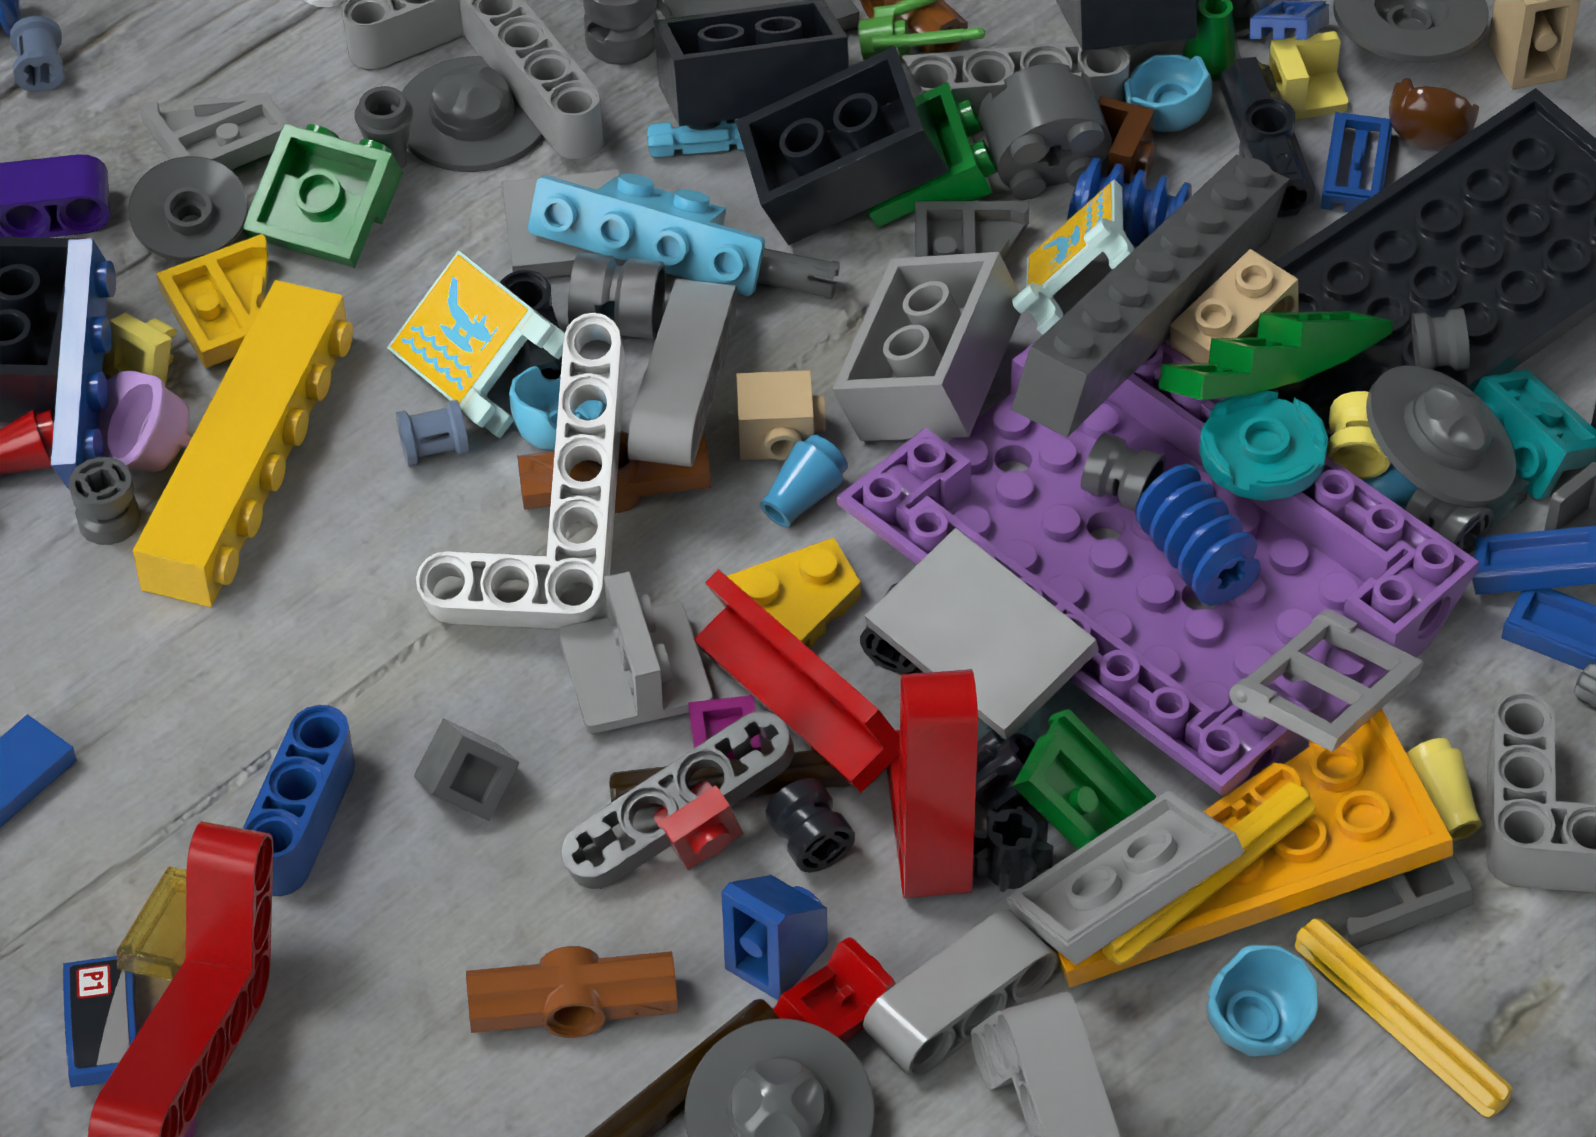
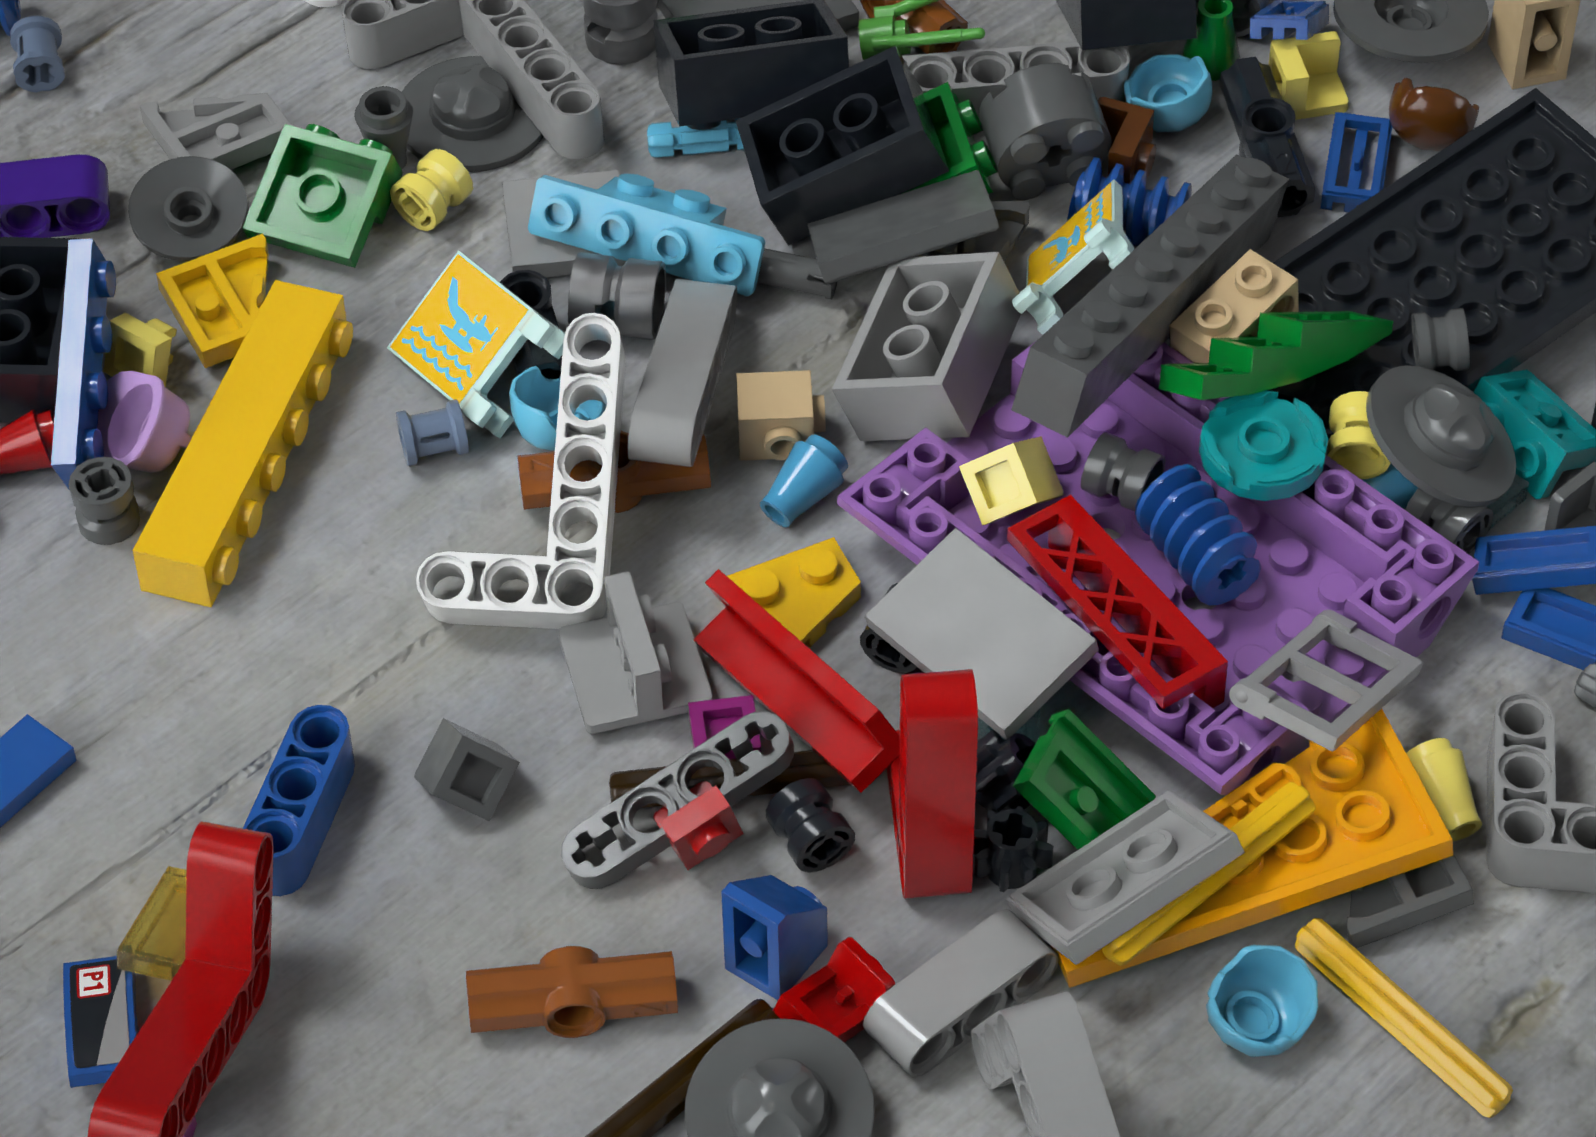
none -> light yellow wheel [390,149,473,231]
none -> dark grey tile [808,170,999,284]
none -> light yellow panel [959,436,1063,526]
none -> red fence [1007,494,1228,709]

